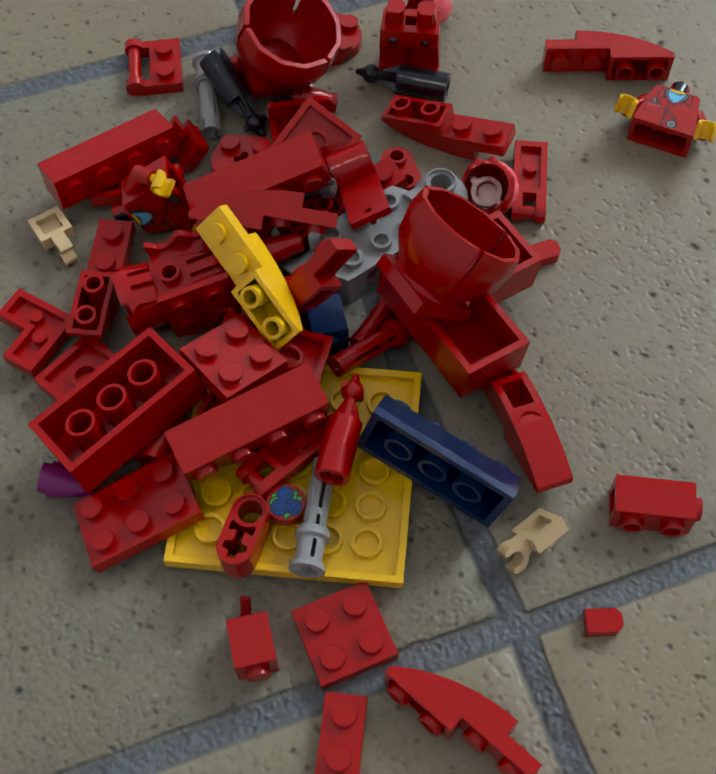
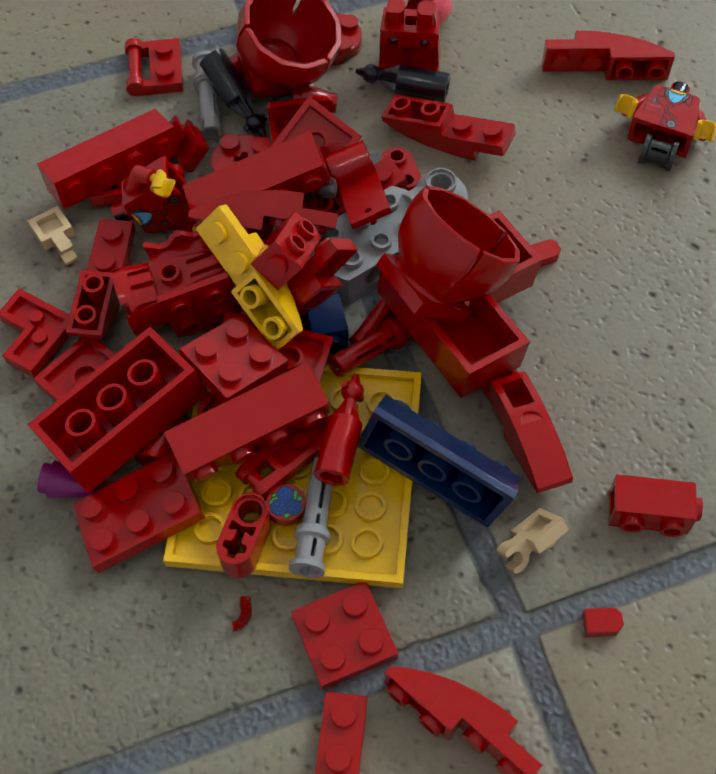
red brick [226,611,280,682] -> none
red hair [461,156,519,215] -> none
red plate [510,140,548,224] -> none
none -> red brick [251,211,321,290]
none -> pearl dark grey bush [638,134,680,171]

